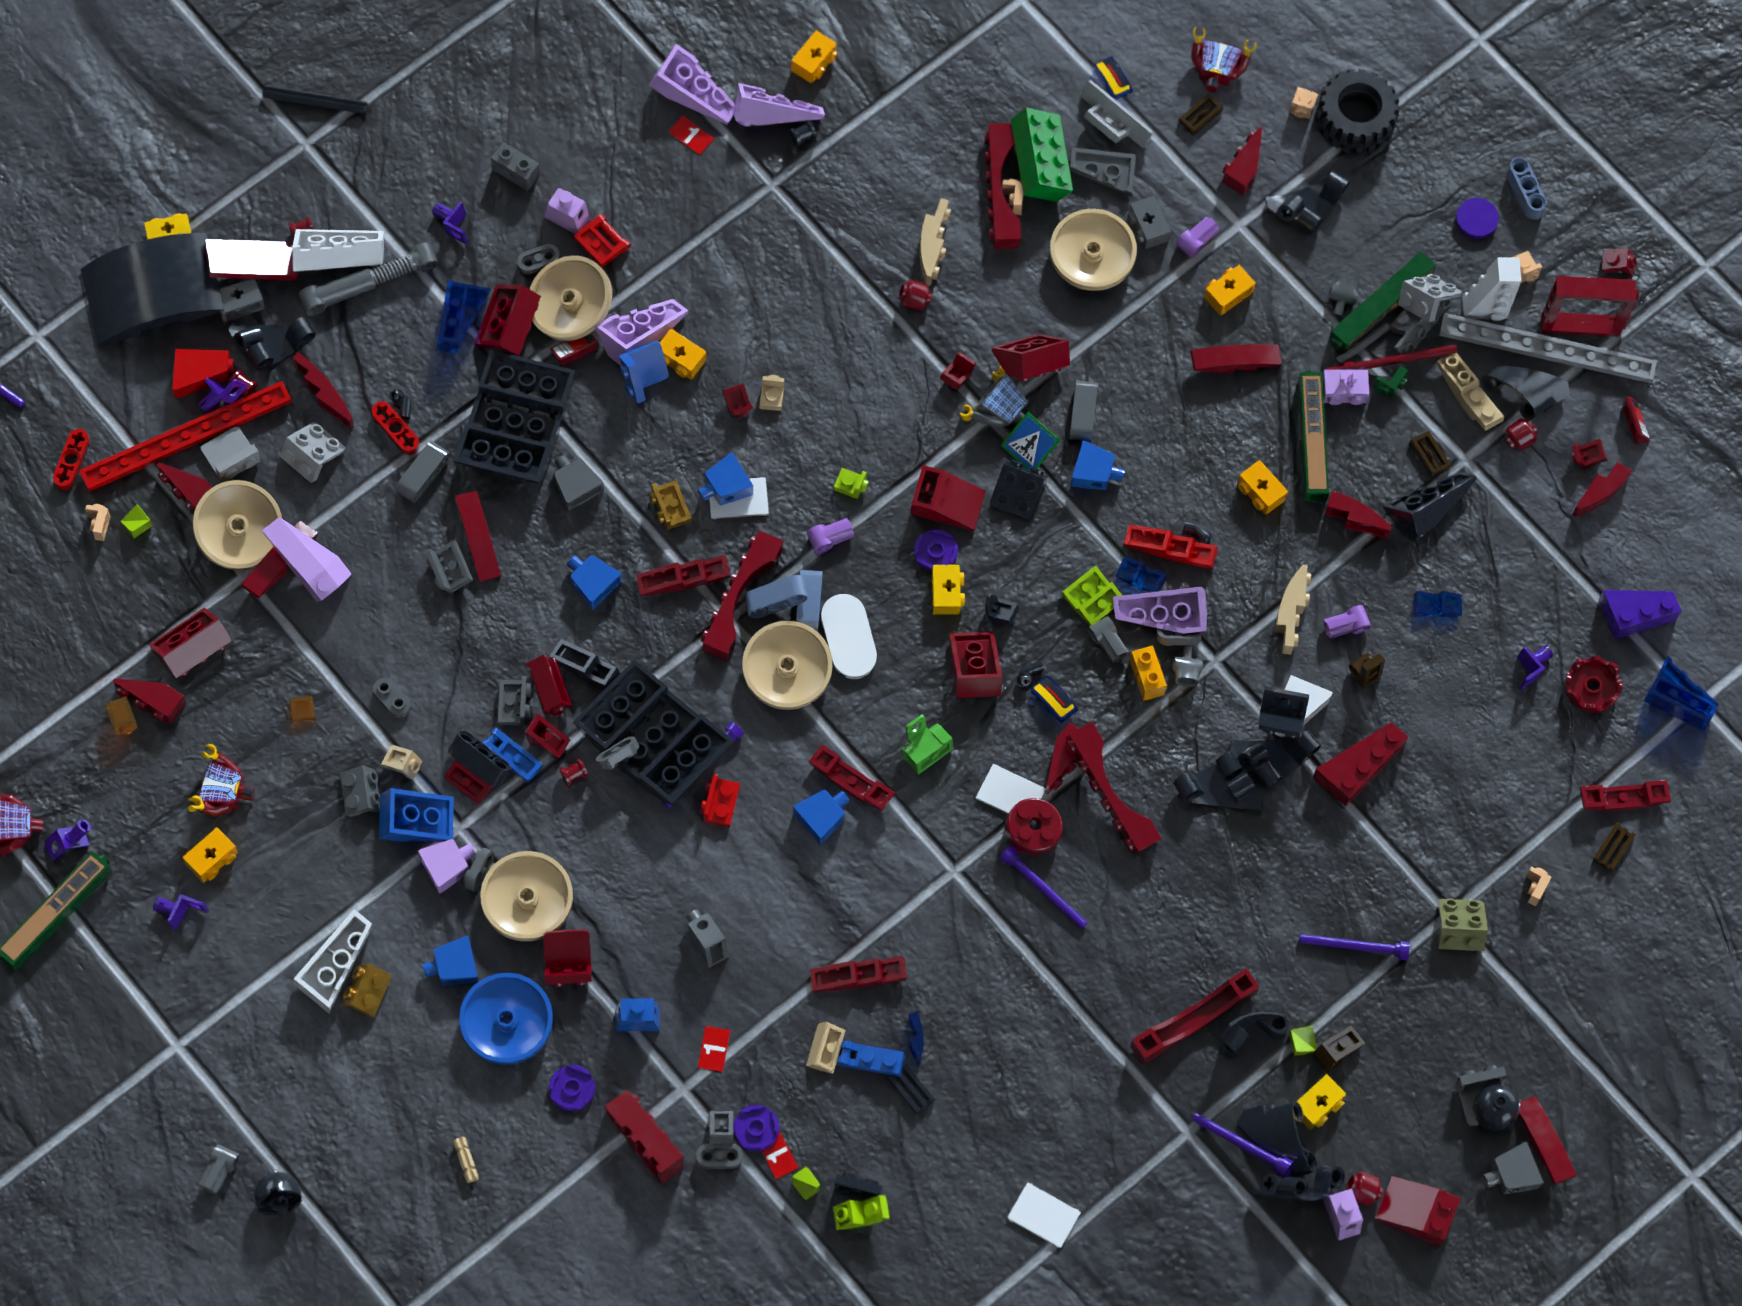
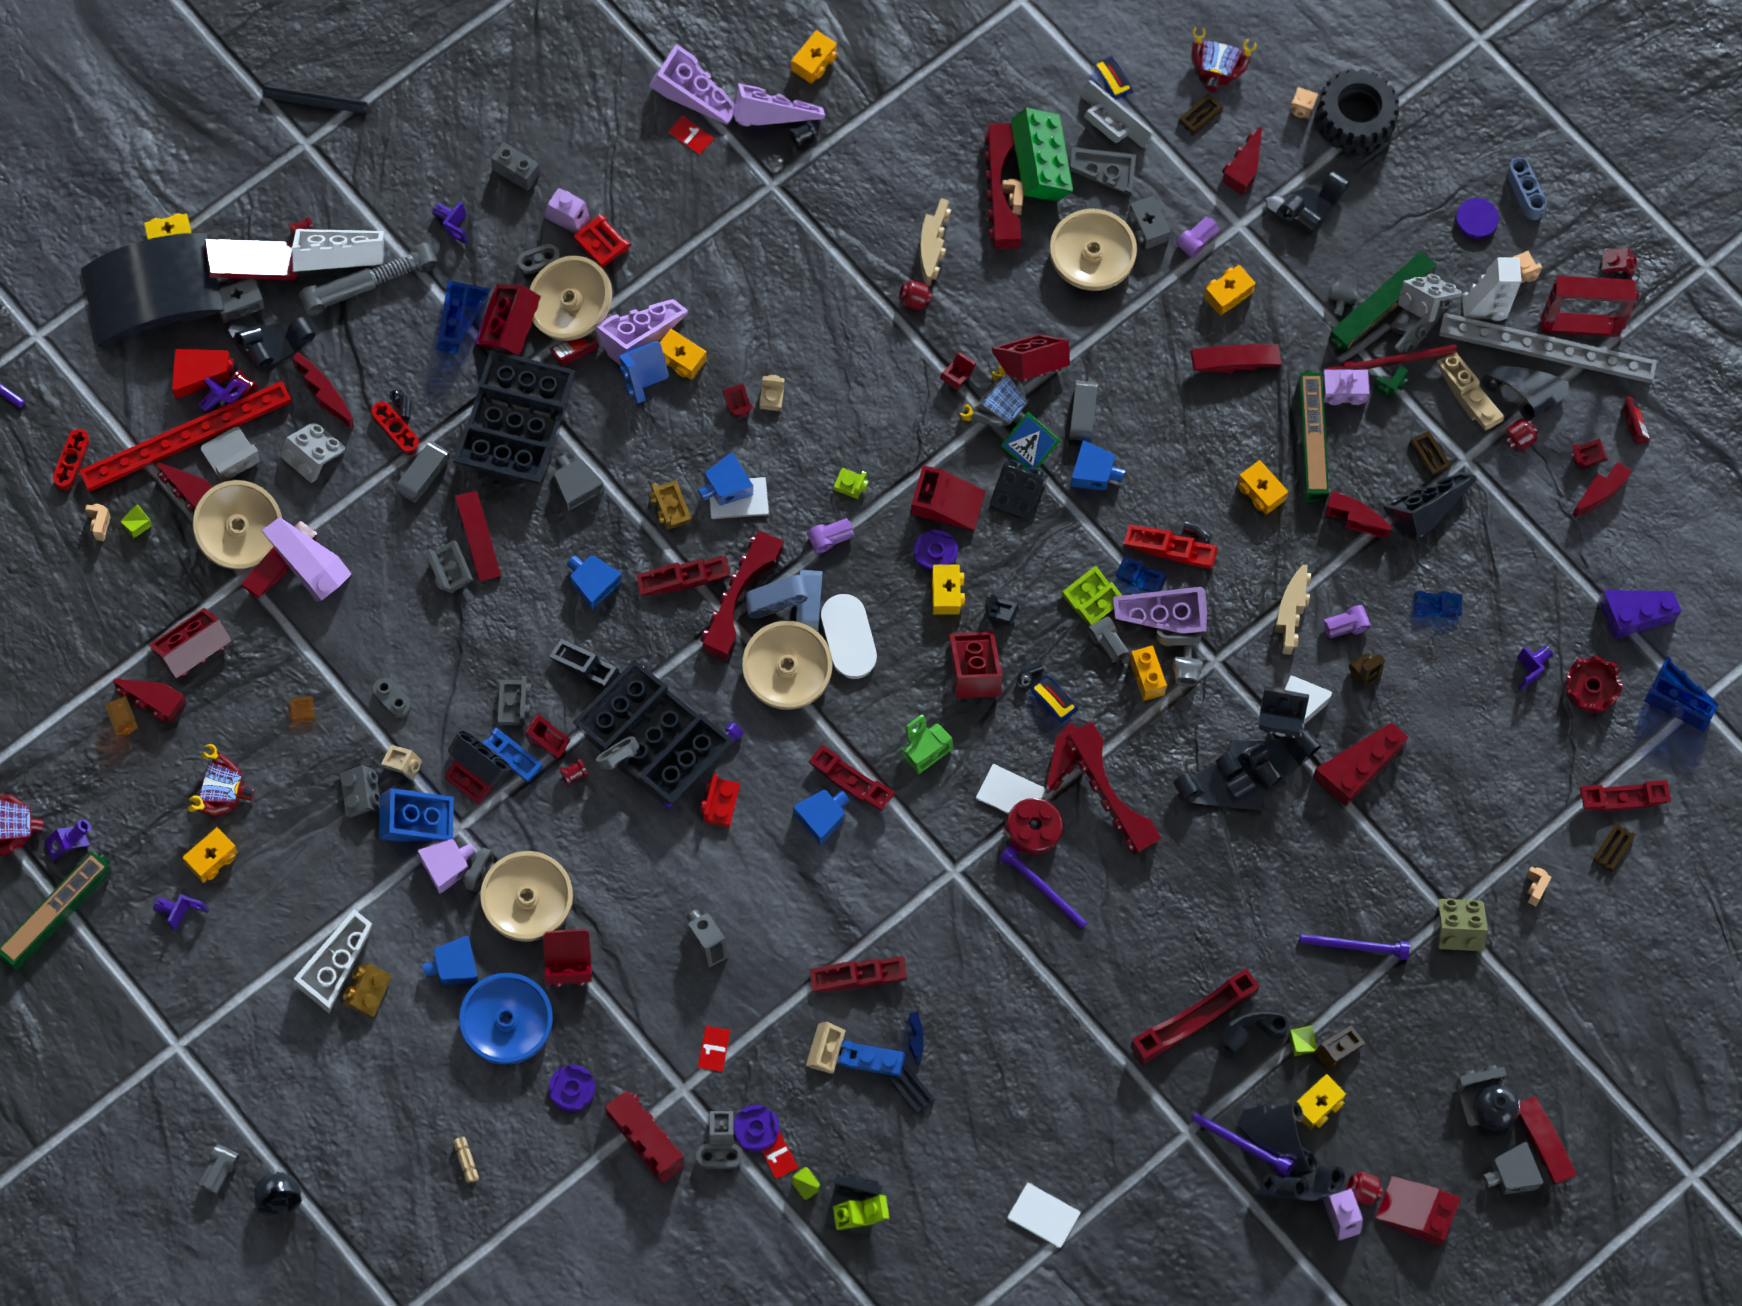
dark red window [524,654,572,716] -> none
blue torso [616,998,660,1031] -> none

